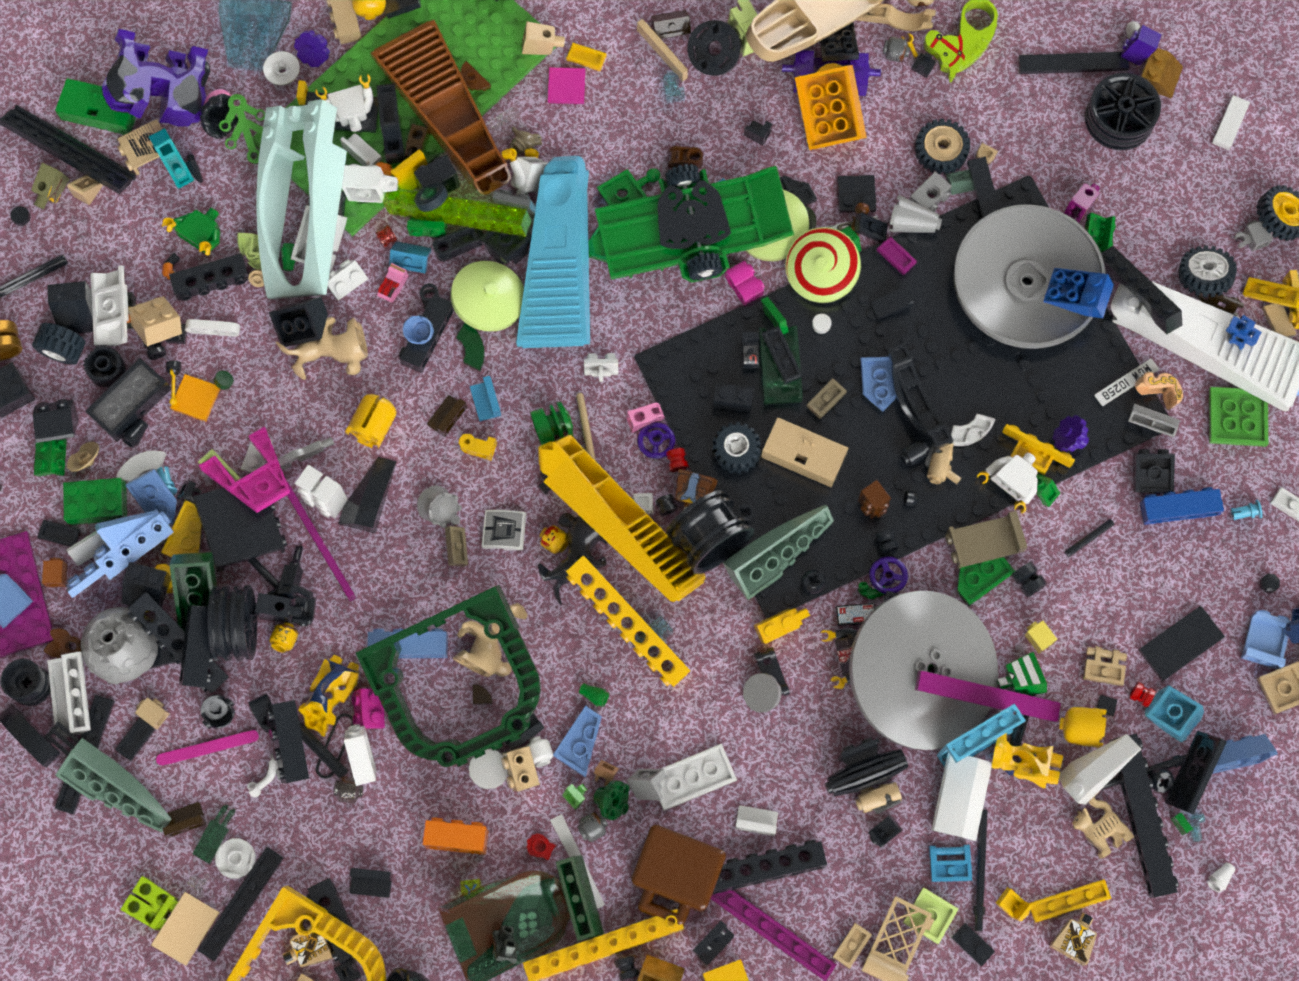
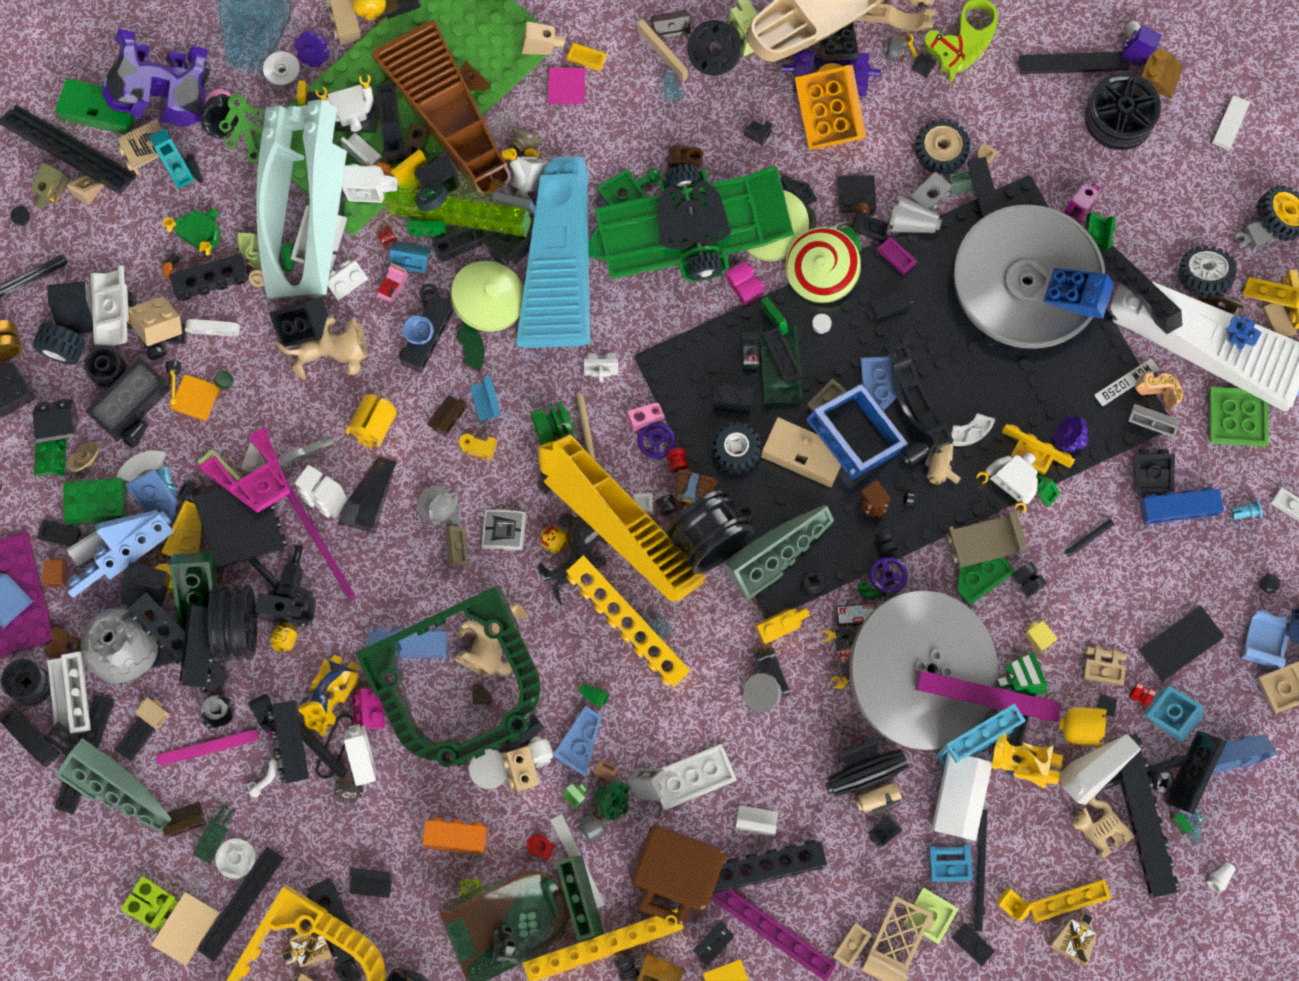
none -> blue window [806,384,908,480]

